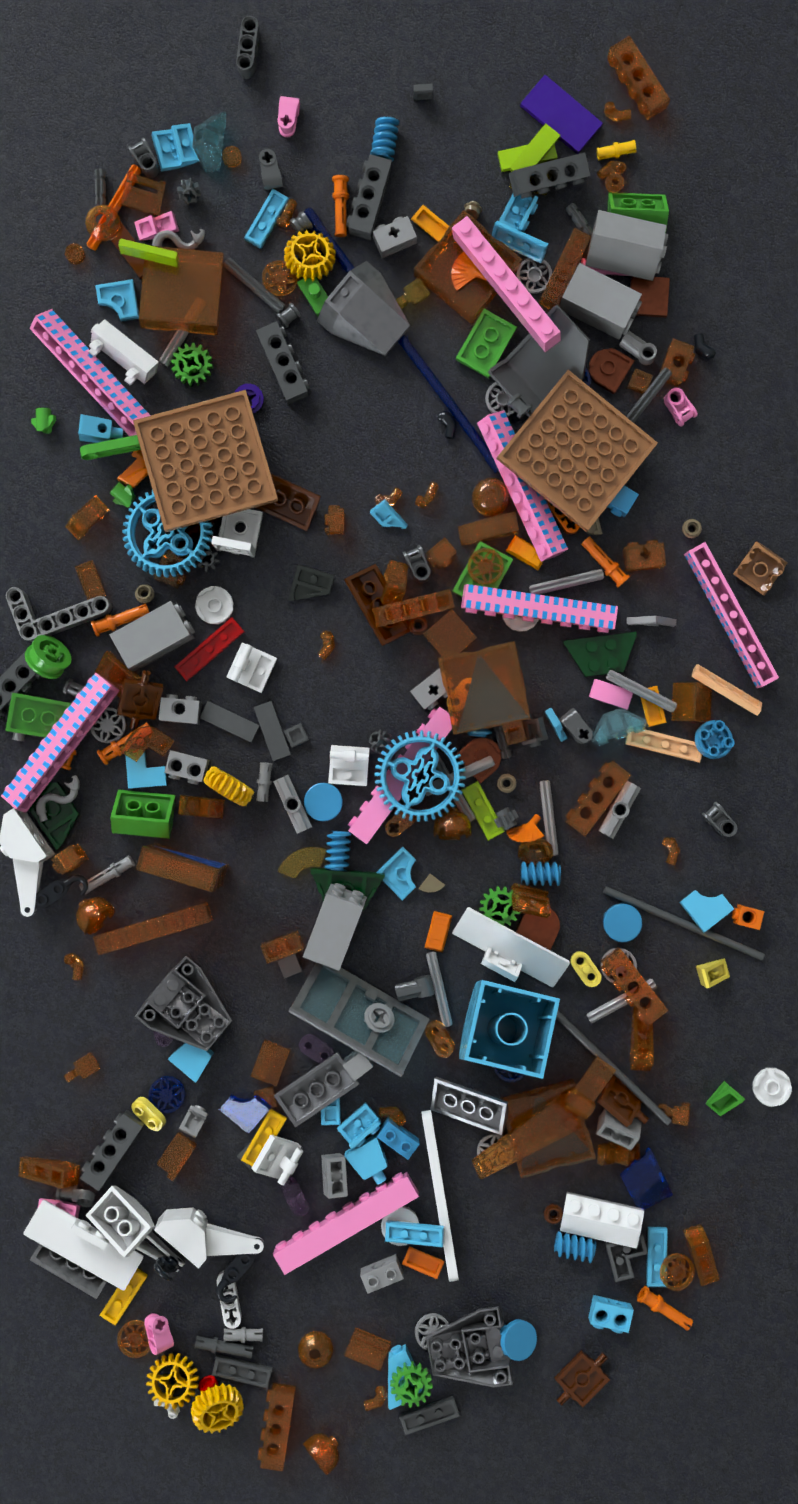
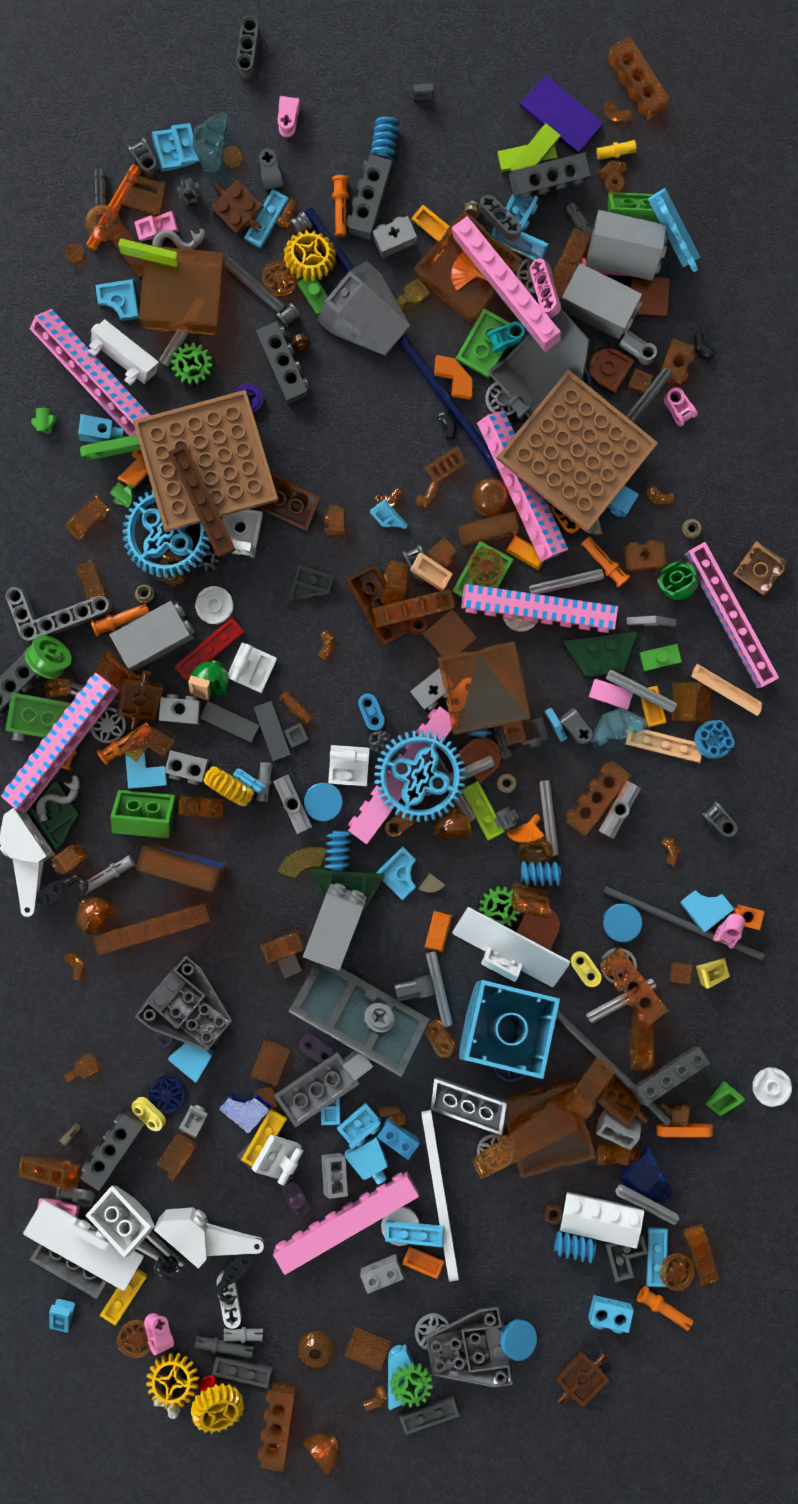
none -> clear orange beam [44,678,71,698]
none -> medium azure slope [49,1299,75,1333]
none -> dark tan tile [59,1122,81,1145]
none -> reddish brown plate [168,444,236,558]
none -> light nougat tile [188,676,211,701]
none -> green cylinder [191,660,229,695]
none -> reddish brown plate [211,179,264,235]
none -> medium azure axle [233,768,266,794]
none -> clear orange pin [278,690,313,725]
none -> reddish brown plate [292,333,311,351]
none -> dark azure plate [358,694,385,731]
none -> light nougat tile [410,553,452,591]
none -> clear orange slope [425,446,468,484]
none -> orange tile [434,355,473,400]
none -> dark grey beam [479,195,522,241]
none -> teal piece [486,322,525,353]
none -> bright pink beam [529,258,561,318]
none -> light grey axle [615,1185,679,1225]
none -> dark grey brick [630,1047,710,1106]
none -> bright green tile [639,644,682,672]
none -> clear orange arm [647,485,674,505]
none -> medium azure fence [648,188,700,272]
none -> orange beam [657,1123,713,1137]
none -> green cylinder [658,561,698,601]
none -> clear orange plate [669,962,692,985]
none -> bright pink piece [713,914,745,949]

